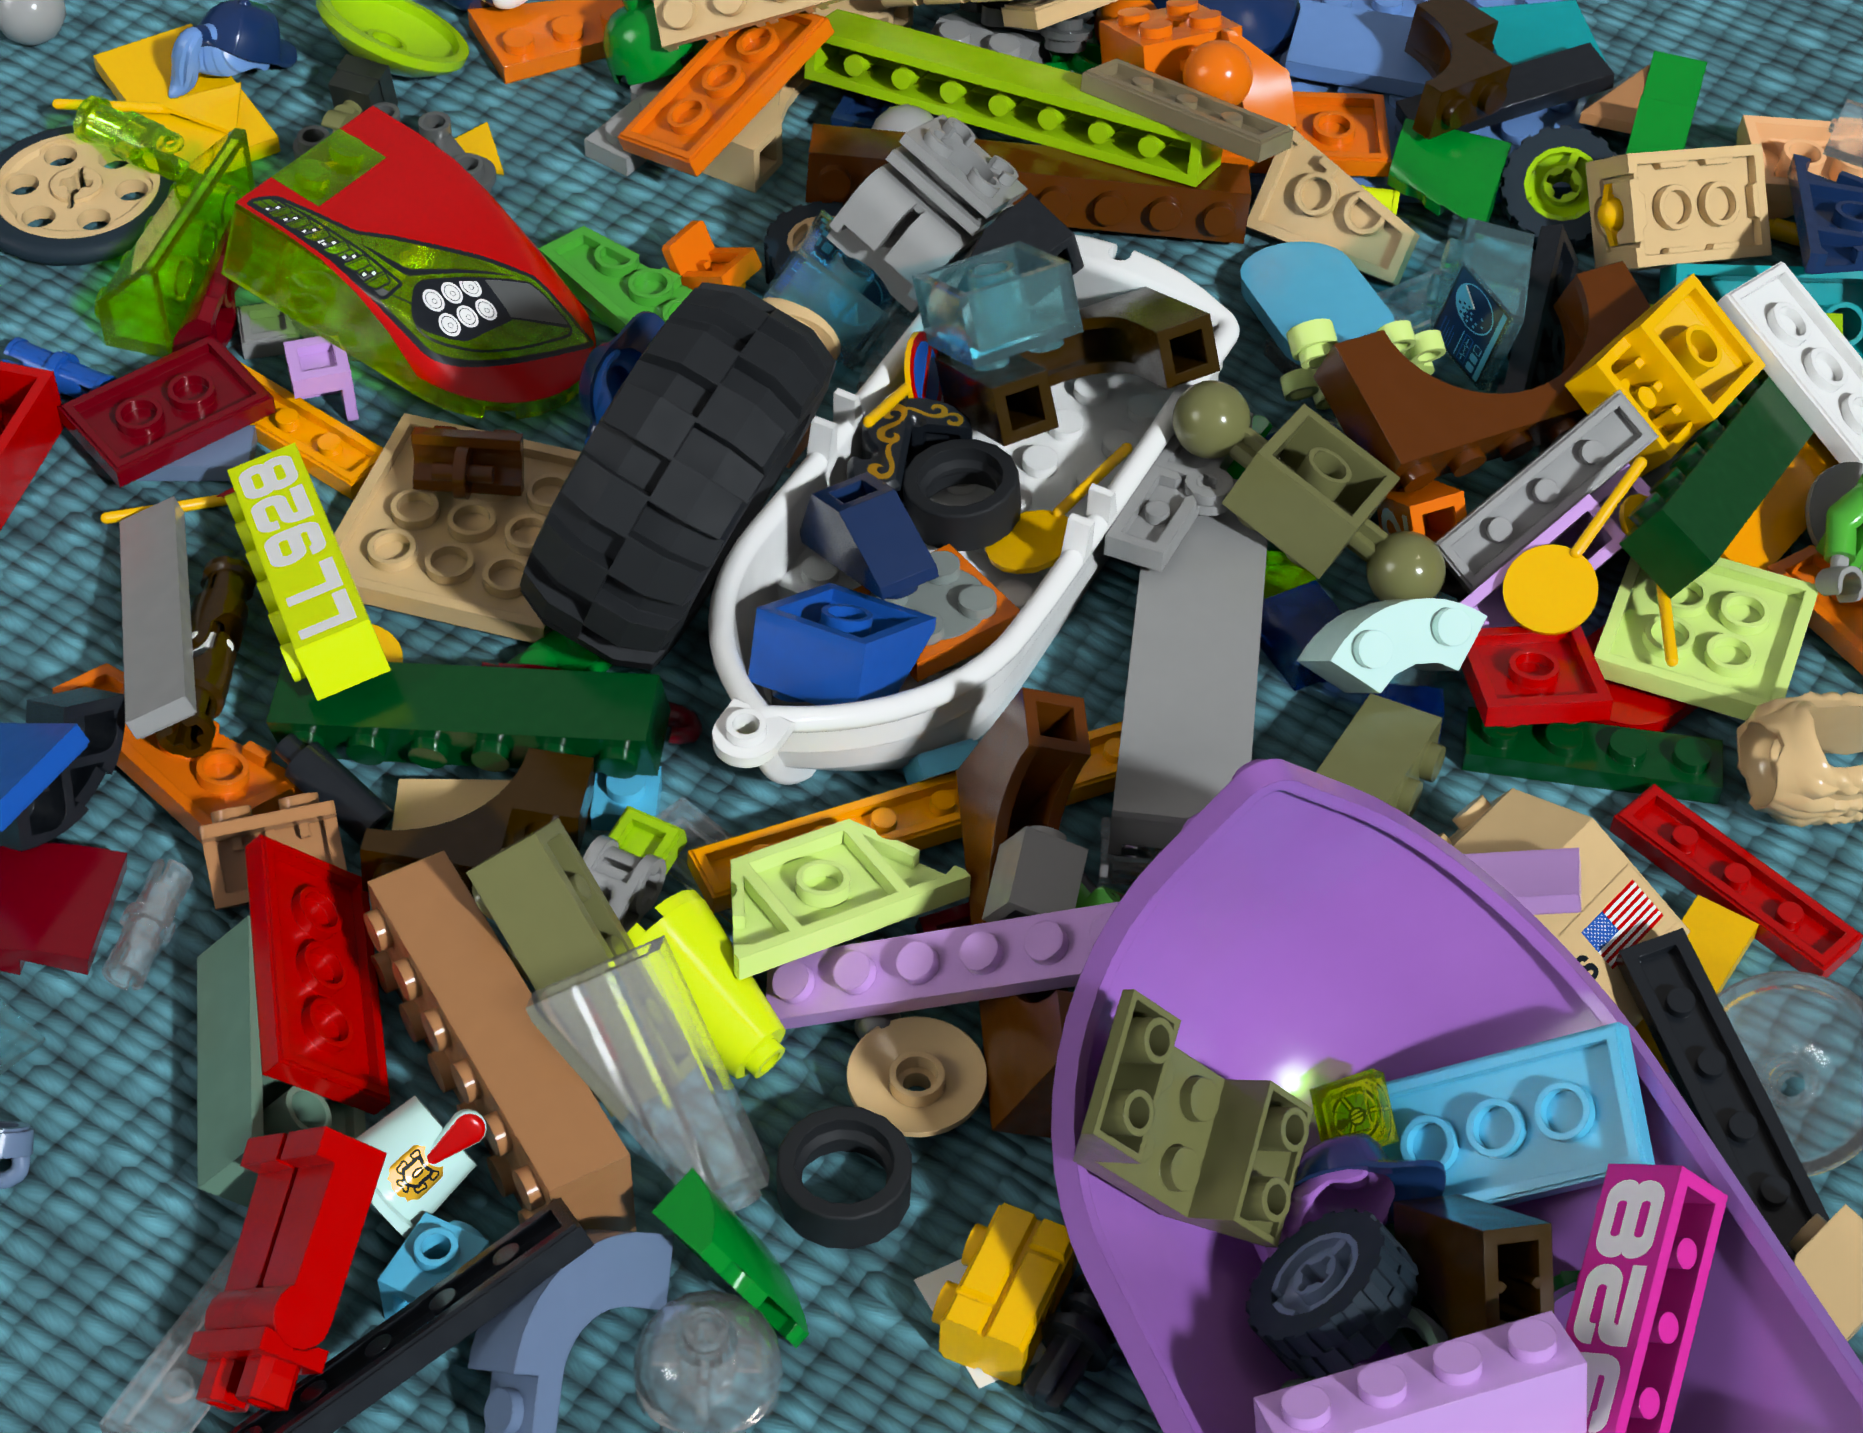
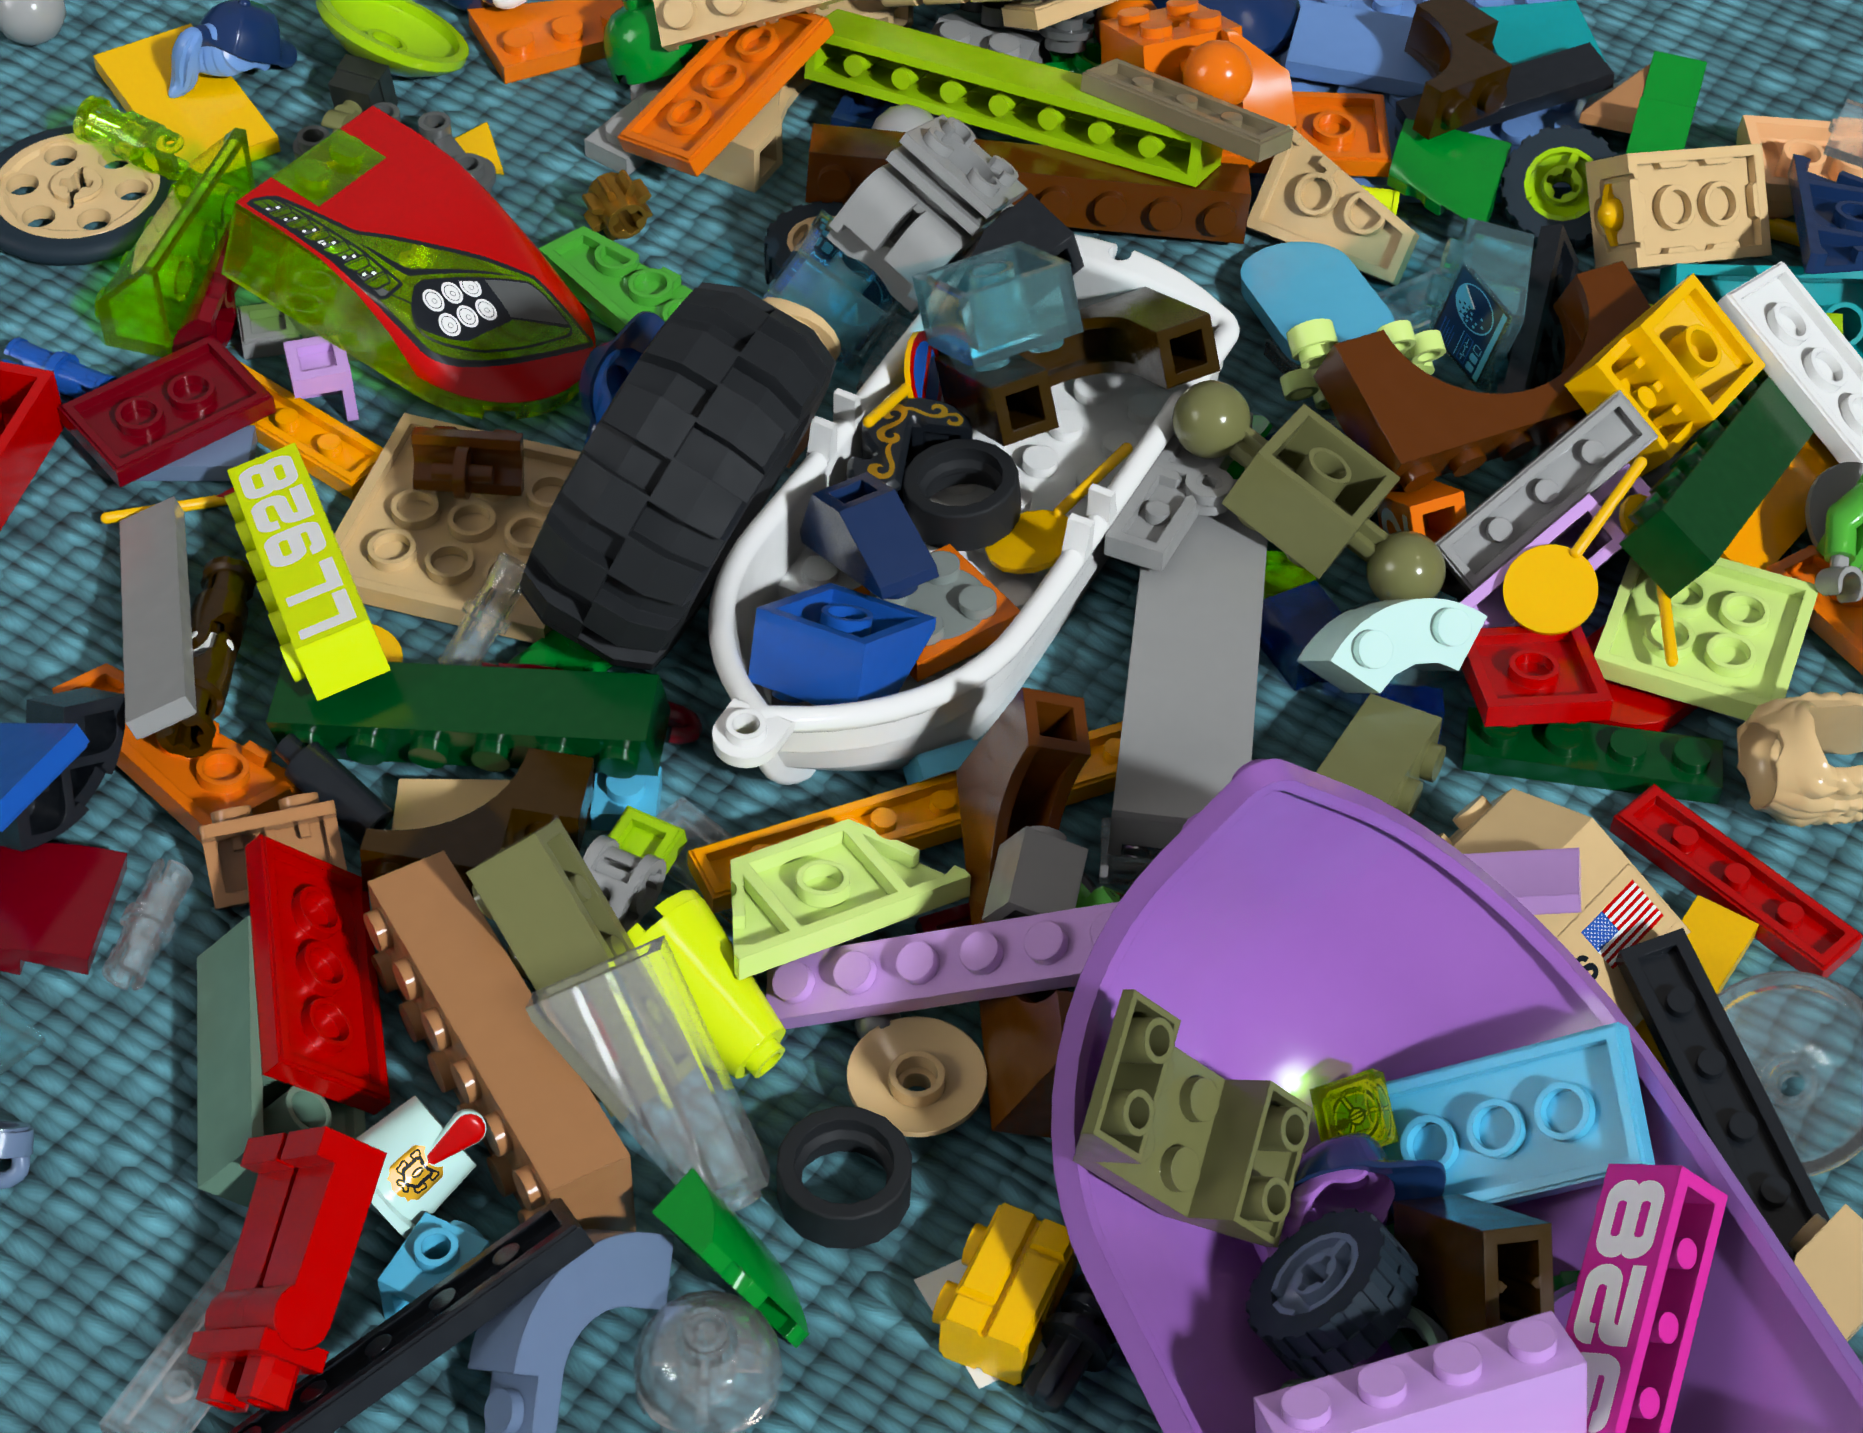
yellow piece [52,82,242,137] -> none
orange bracket [662,220,763,290] -> none
none -> clear pin [437,552,526,666]
none -> pearl gold gear [582,169,653,241]

